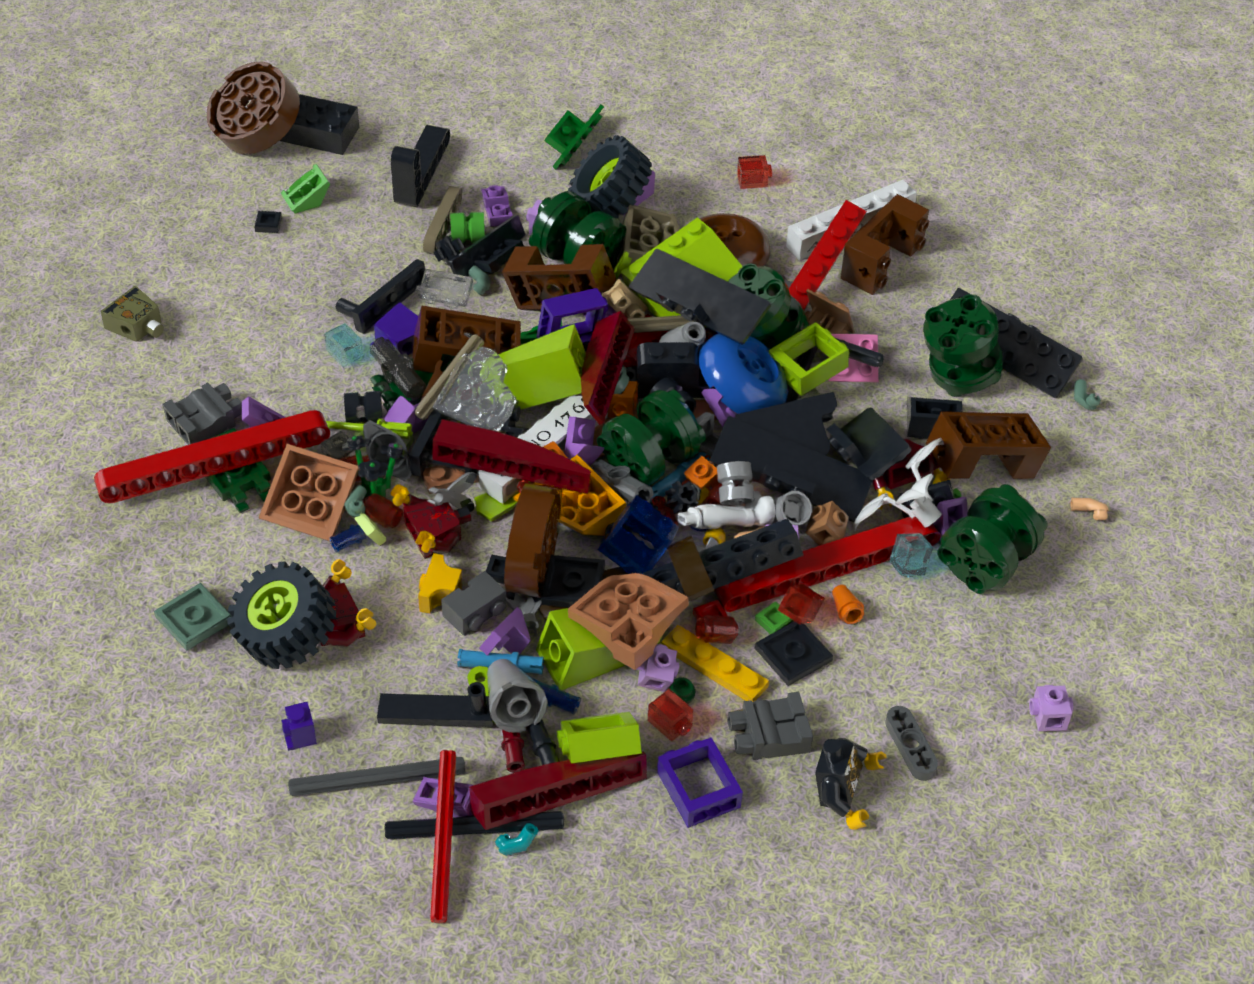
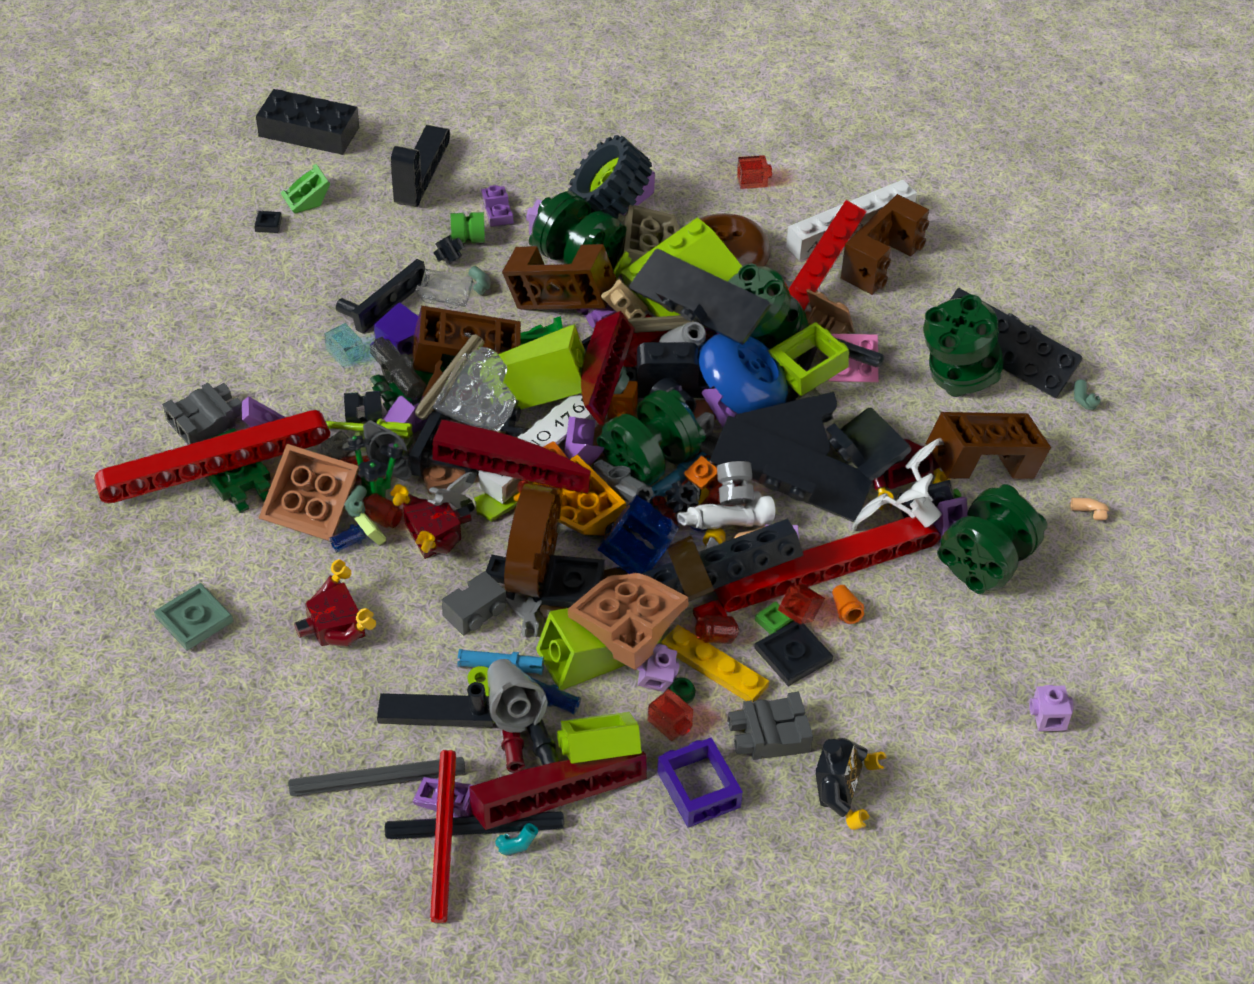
olive torso [100,286,164,342] -> none
reddish brown brick [206,61,300,154] -> none
black wheel [227,561,336,669] -> none
dark purple brick [281,701,317,751] -> none
yellow brick [418,553,463,614] -> none
dark tan beam [423,186,463,254] -> none
black bracket [449,215,526,282] -> none
medium lavender slope [479,607,530,656] -> none
dark purple window [536,288,608,345] -> none
green bracket [544,104,604,170] -> none
light grey wheel [772,491,812,526] -> none
medium nougat brick [806,501,849,546] -> none
dark grey beam [885,706,938,781] -> none
clear light blue brick [889,533,933,577] -> none
black slope [907,396,963,439] -> none

